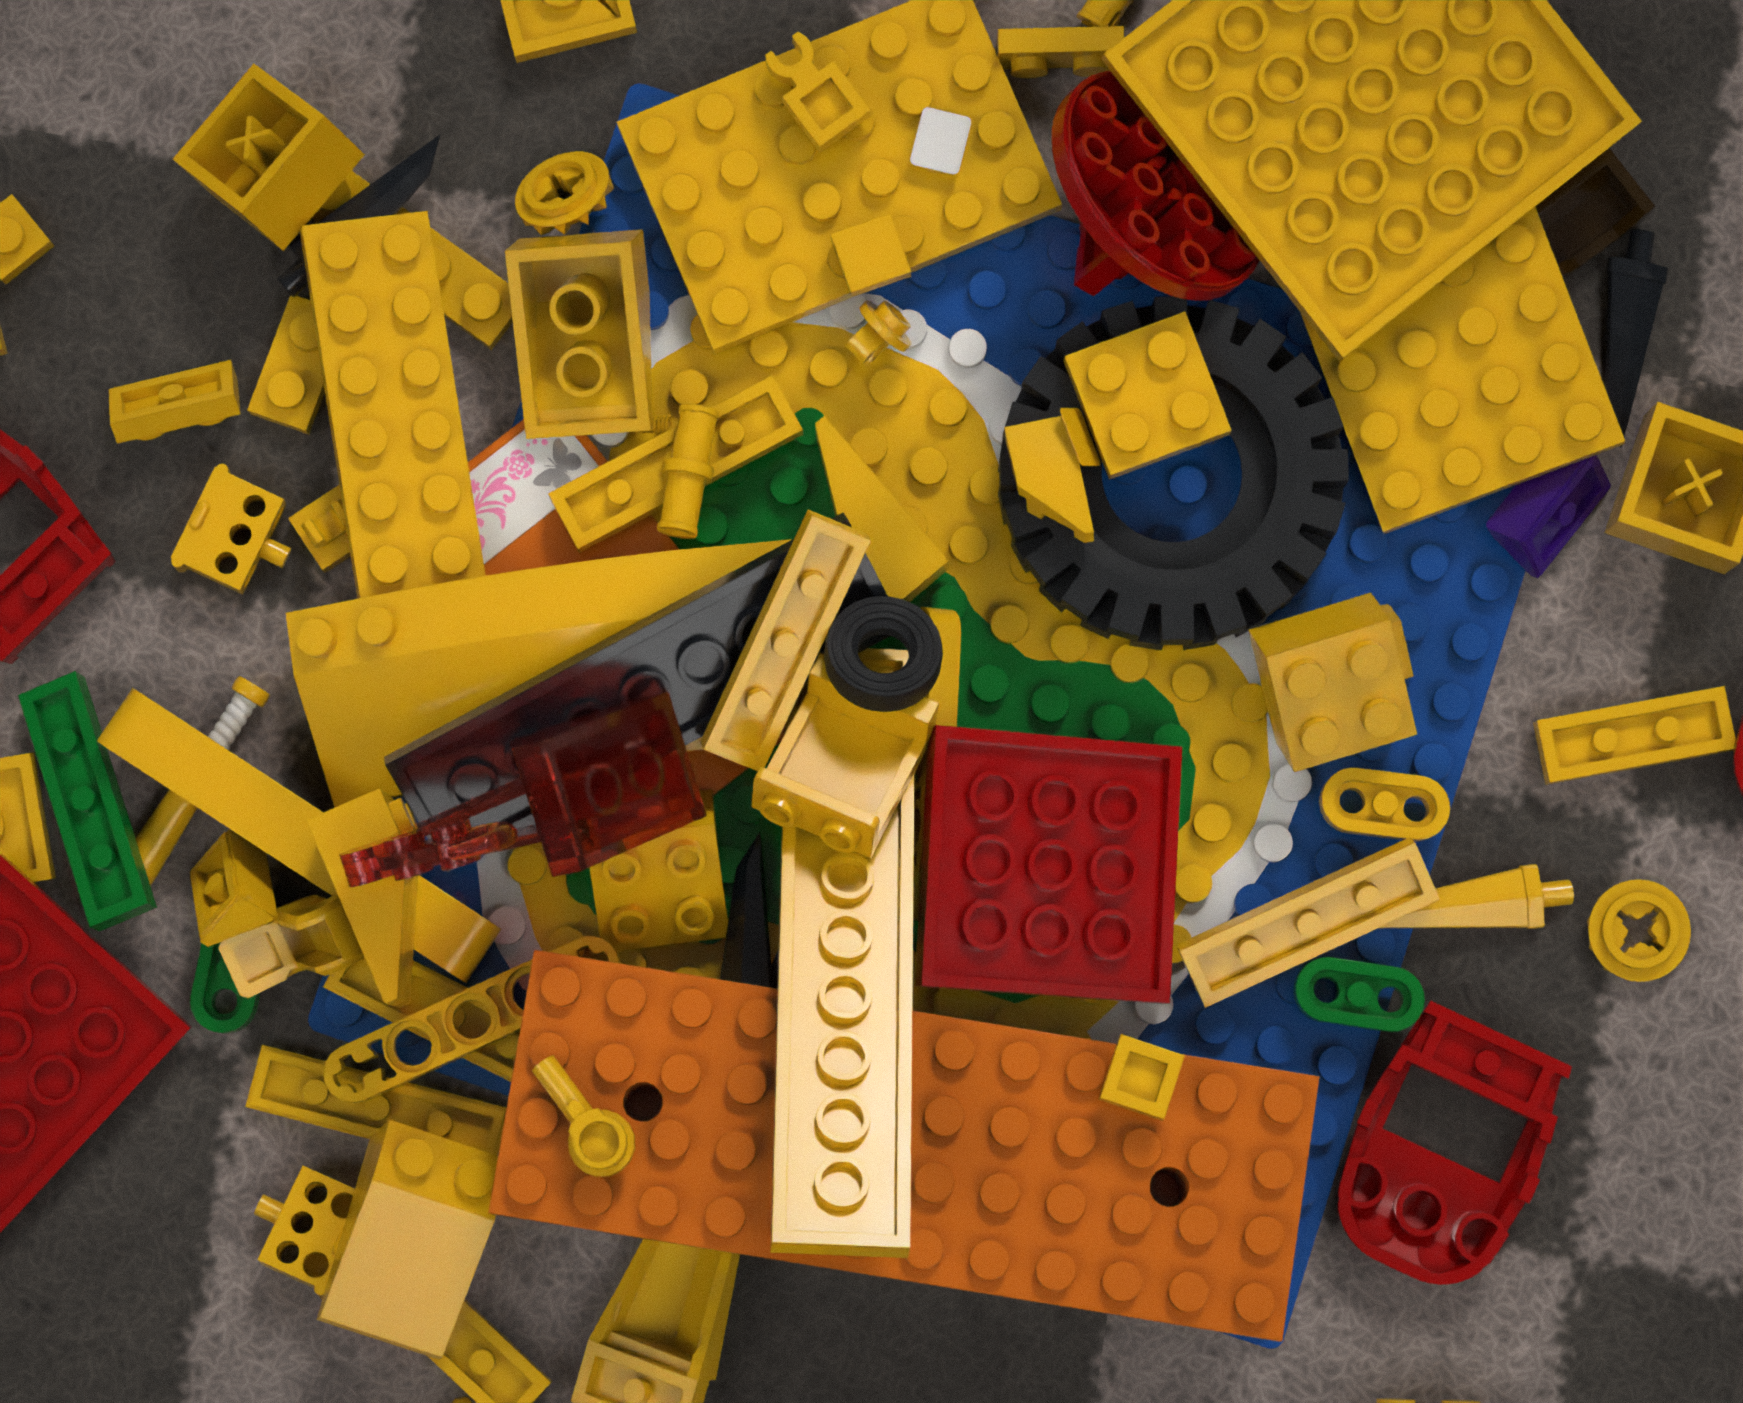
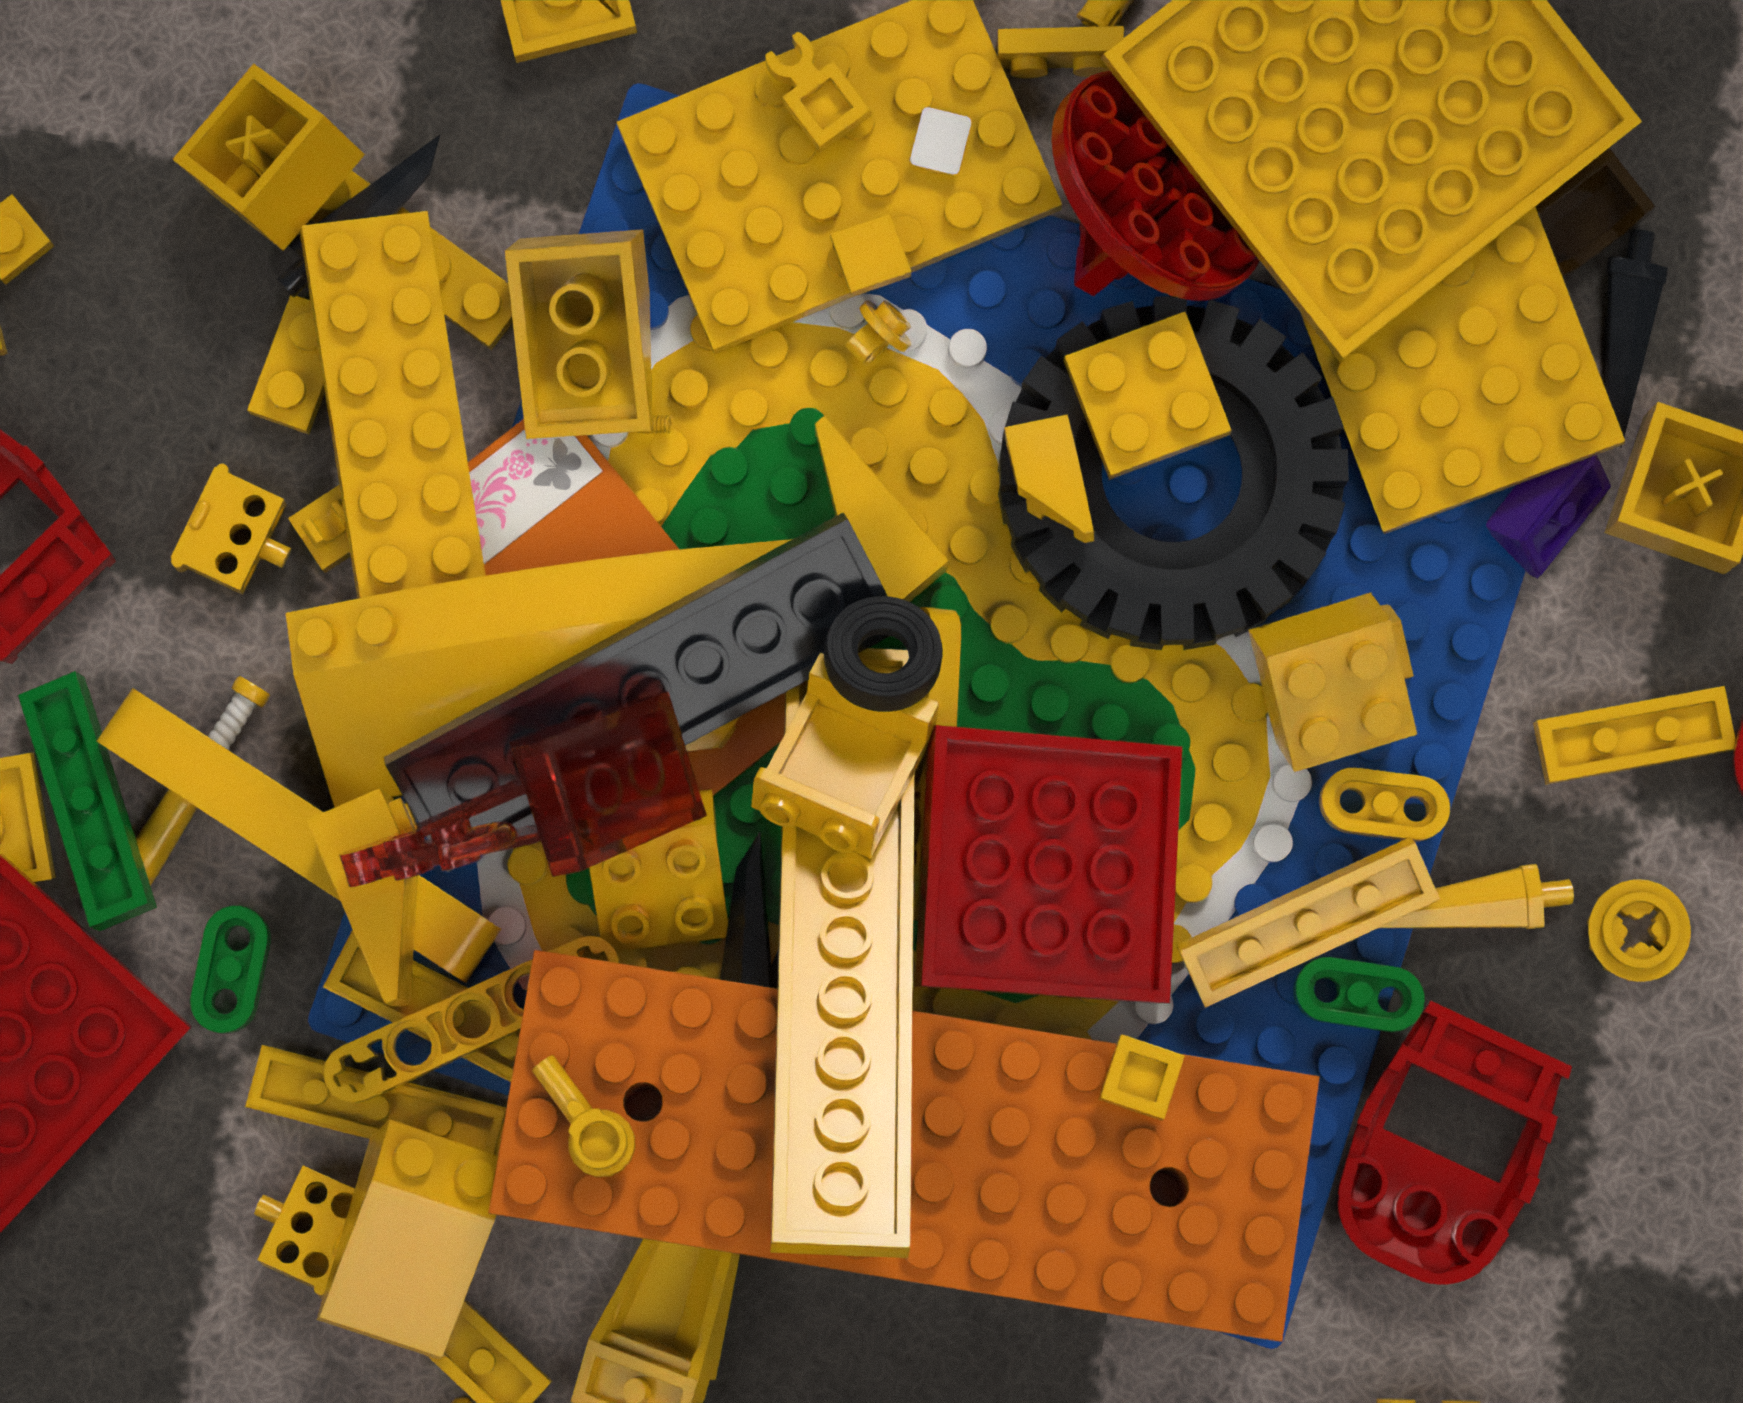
yellow plate [109,360,241,444] -> none
yellow slope [189,829,278,947] -> none
yellow animal [218,895,364,998] -> none
yellow gear [515,151,614,236] -> none
yellow plate [548,375,803,553] -> none
yellow pin [657,404,719,539] -> none
yellow plate [700,509,871,771] -> none
yellow sticker [1060,408,1100,466] -> none

